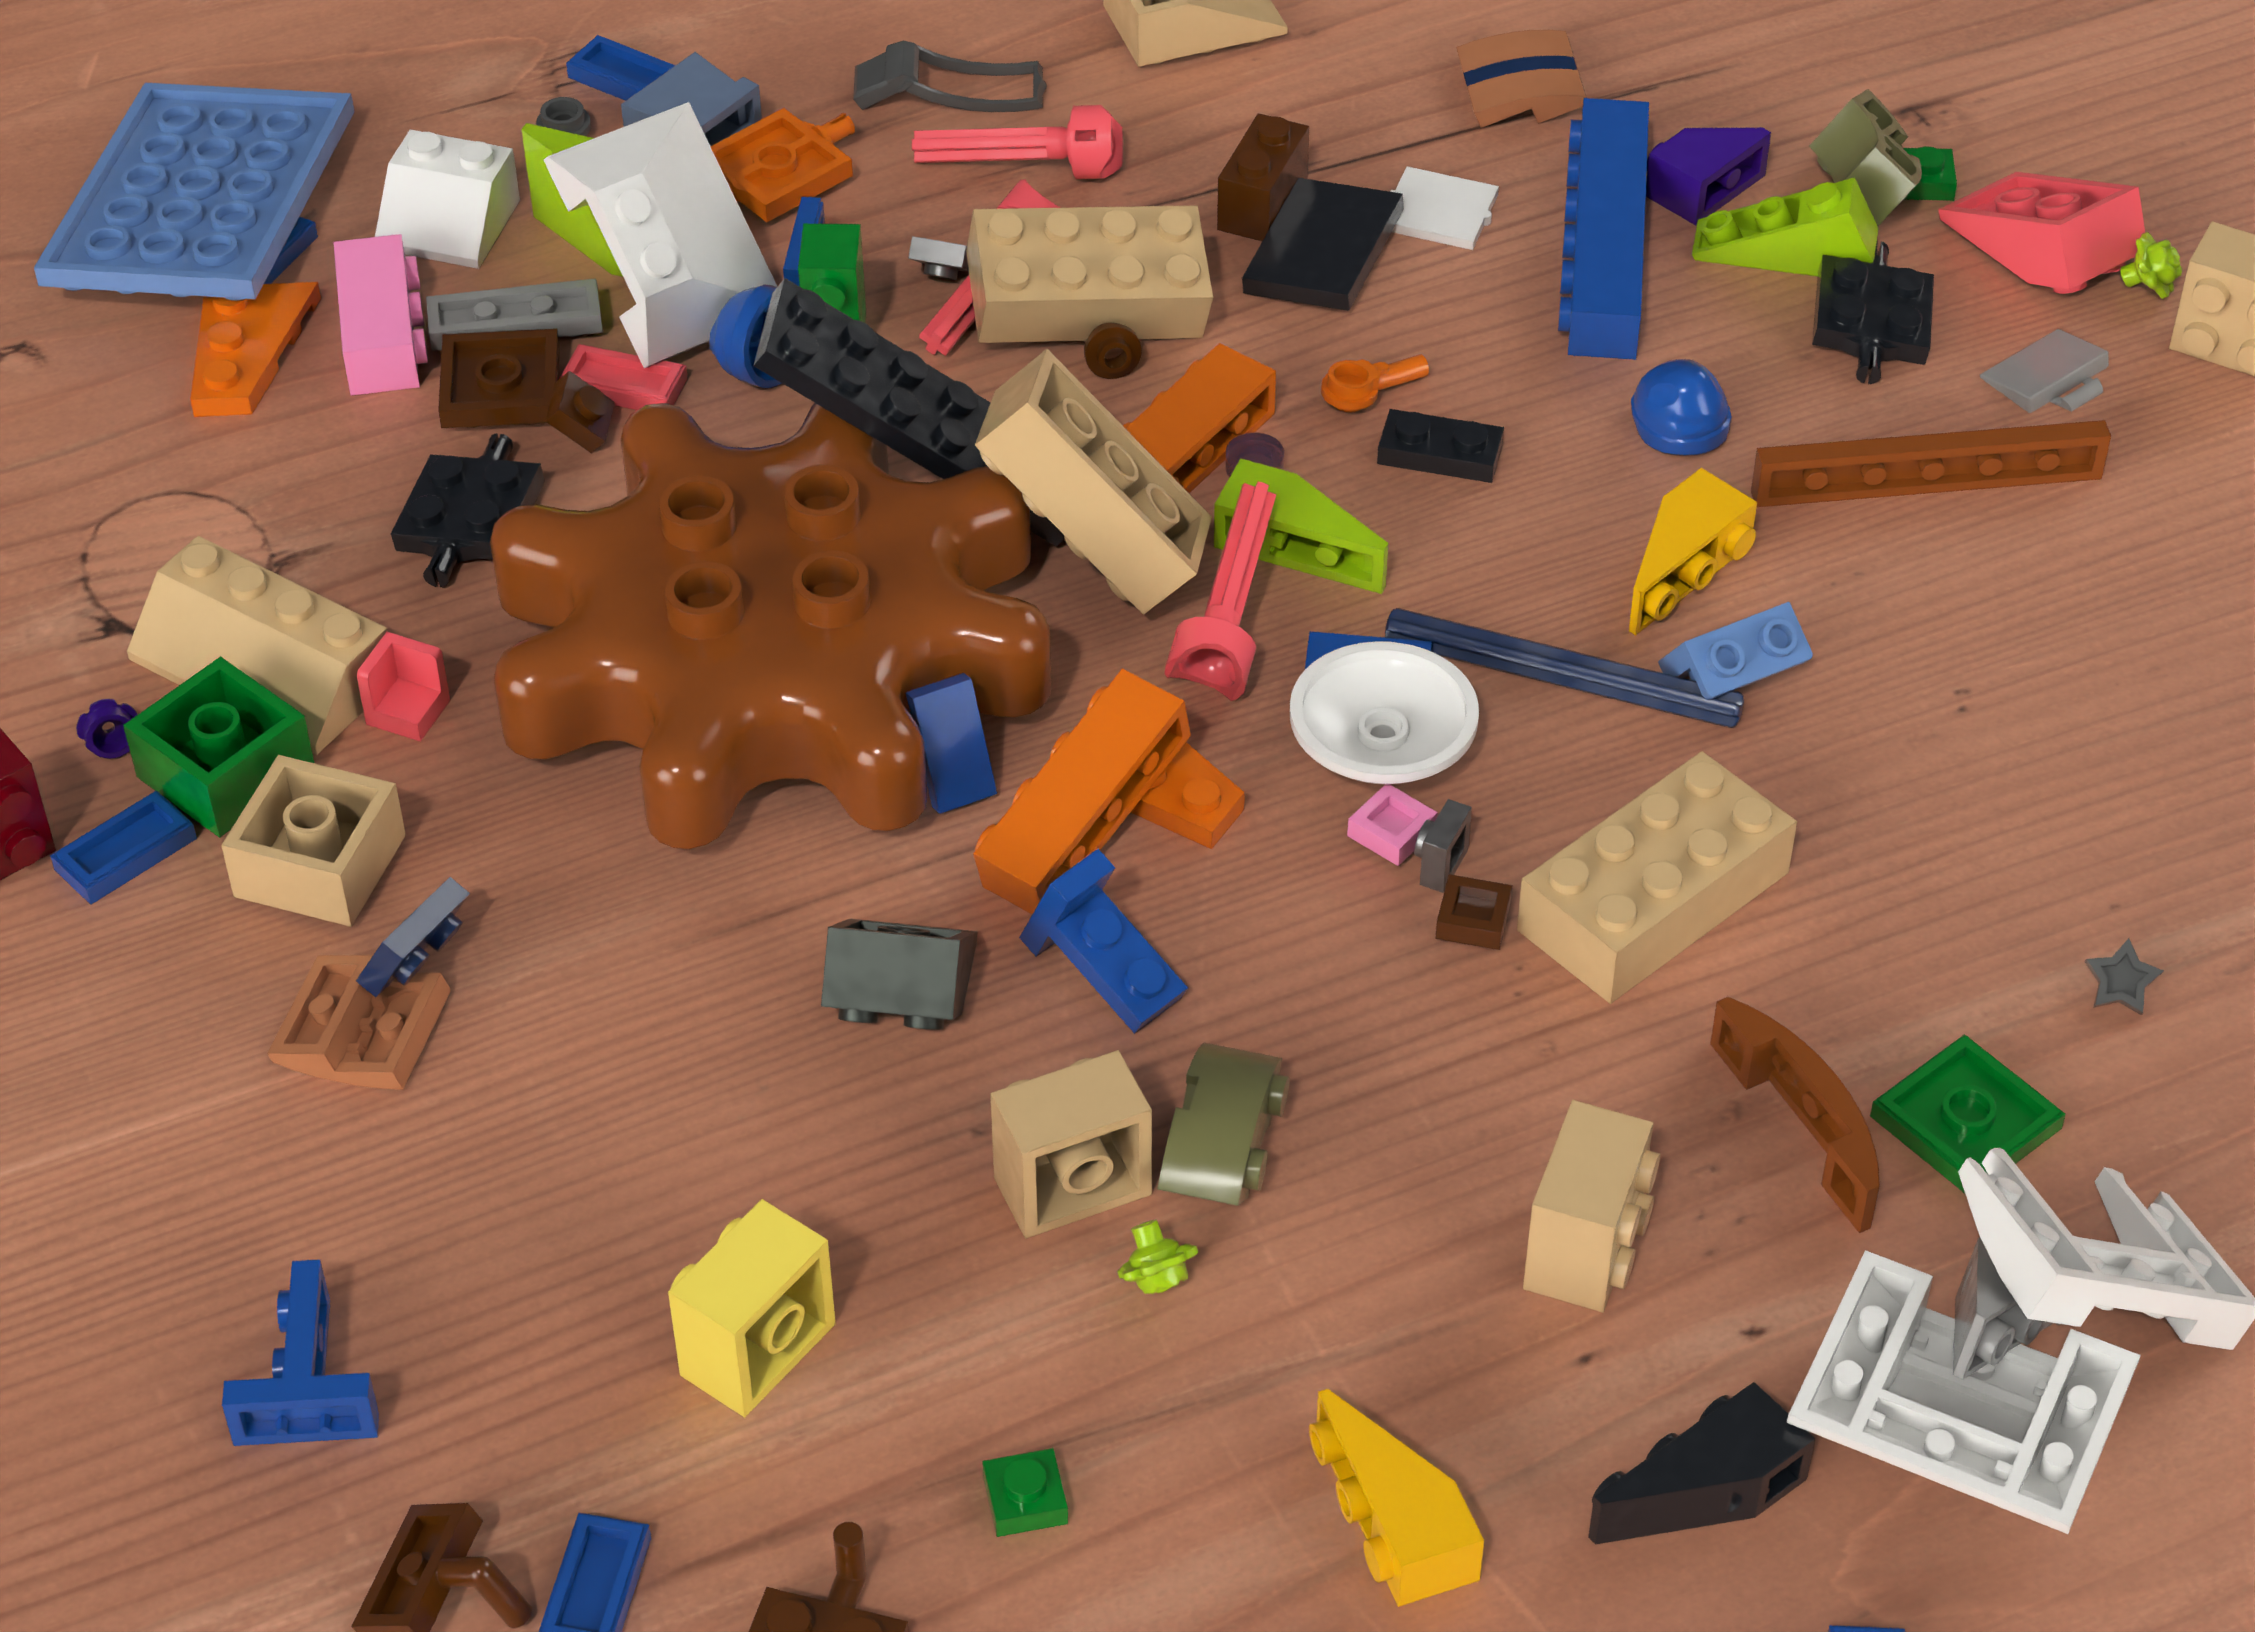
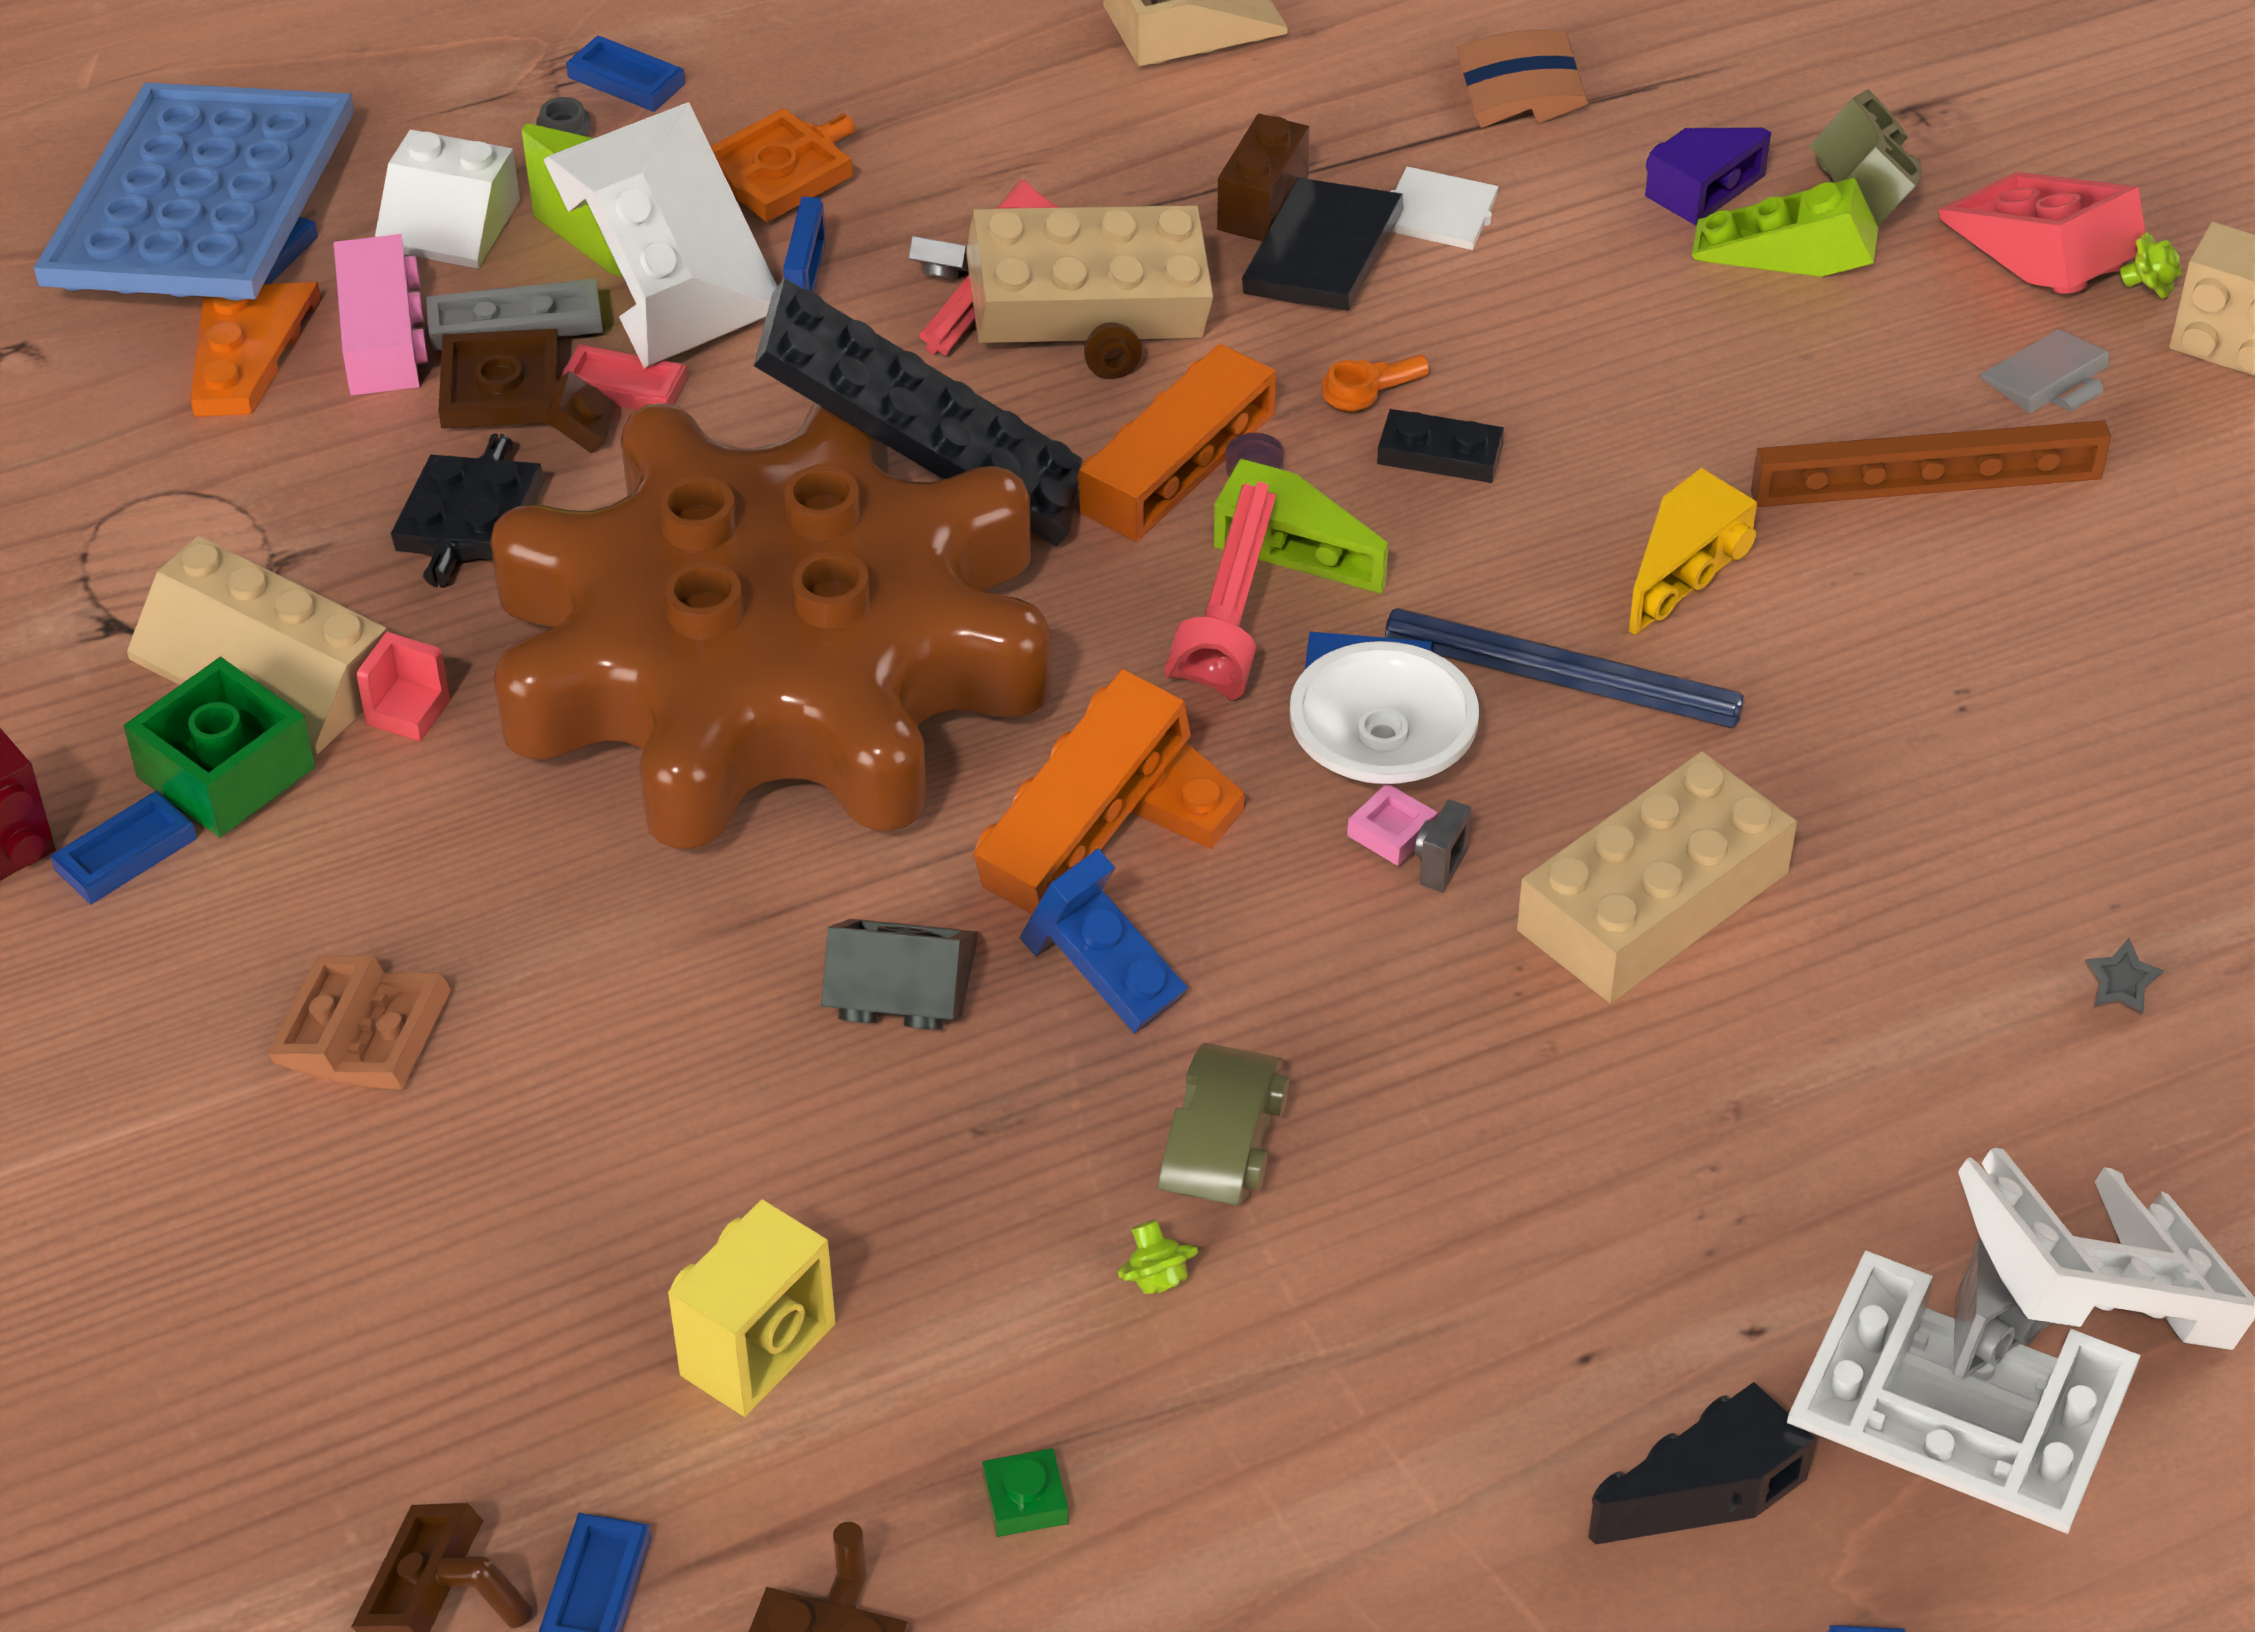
dark purple plate [76,699,138,759] -> none
tan brick [221,755,406,927] -> none
blue bracket [222,1260,379,1446] -> none
dark blue plate [356,877,470,997] -> none
sand blue hips [621,52,762,146] -> none
blue hat [709,284,782,388] -> none
green brick [798,223,866,323] -> none
dark grey piece [853,40,1046,112] -> none
blue tile [905,673,997,814] -> none
coral piece [912,105,1123,179] -> none
tan brick [975,349,1212,615] -> none
tan brick [990,1050,1152,1239] -> none
yellow slope [1309,1389,1484,1607] -> none
reddish brown plate [1435,874,1513,950] -> none
tan brick [1523,1100,1660,1313] -> none
blue brick [1558,98,1649,360] -> none
blue hat [1631,359,1732,455] -> none
medium blue bracket [1658,602,1813,700] -> none
dark orange slope [1710,997,1880,1233] -> none
black plate [1812,241,1934,384] -> none
green tile [1870,1034,2066,1193] -> none
green plate [1903,146,1957,201] -> none

